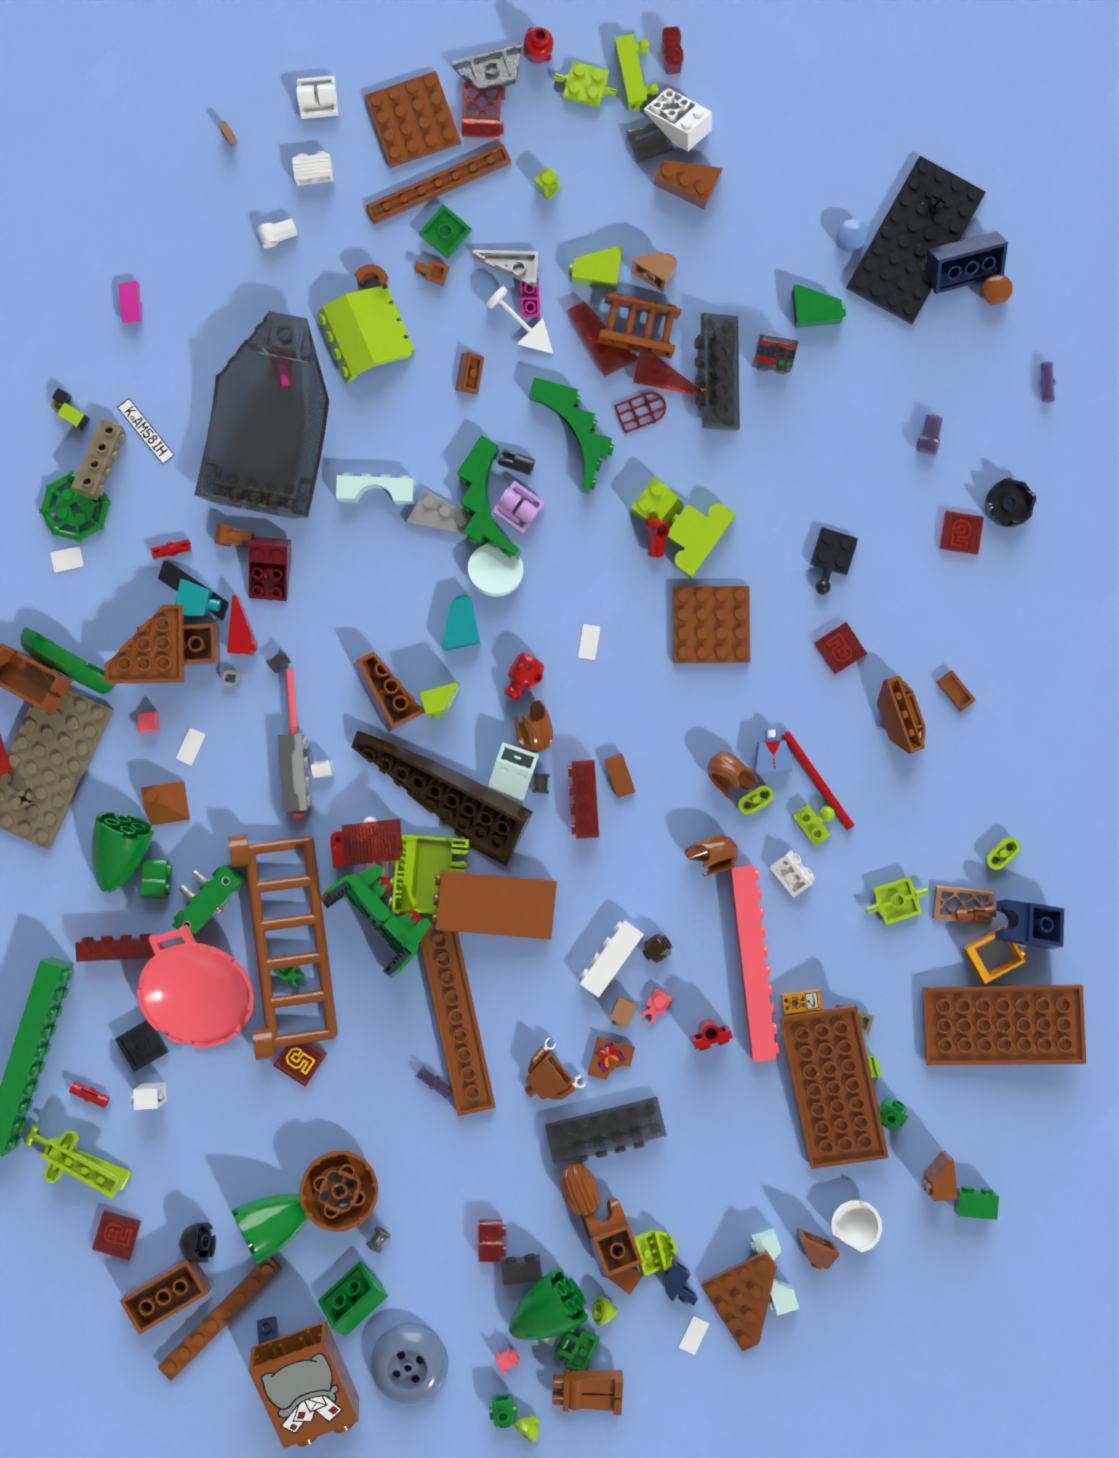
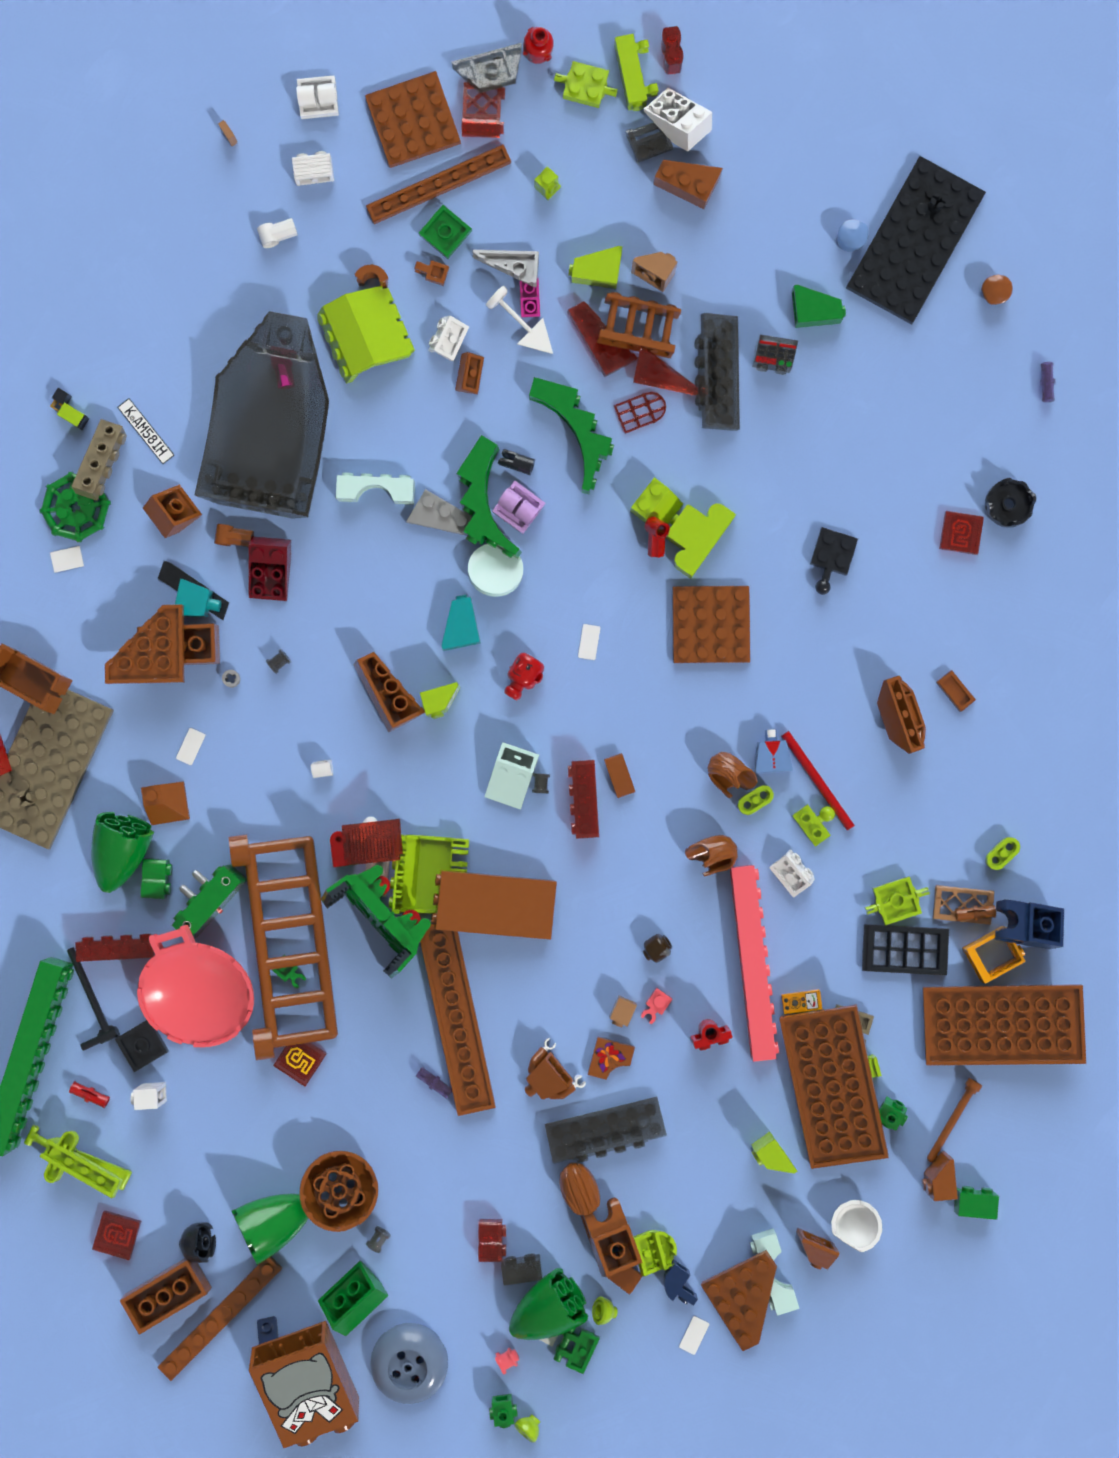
green brick [21,627,116,694] -> none
dark pink slope [119,281,142,323] -> none
coral slope [138,711,160,733] -> none
red pin [151,539,192,560] -> none
red slope [227,595,258,656] -> none
piece [278,669,312,821] -> none
dark brown wedge [351,731,533,866] -> none
dark orange hair [513,700,553,752] -> none
dark orange hips [552,1369,623,1415] -> none
white brick [579,920,644,998] -> none
clear red tile [814,622,867,675] -> none
clear purple piece [916,415,943,455] -> none
dark blue slope [926,231,1008,294] -> none
none -> black bar [67,947,120,1051]
none -> dark orange slope [143,484,202,538]
none -> white bracket [428,316,469,361]
none -> lime slope [751,1131,798,1174]
none -> black piece [862,924,949,975]
none -> dark orange piece [927,1078,982,1162]

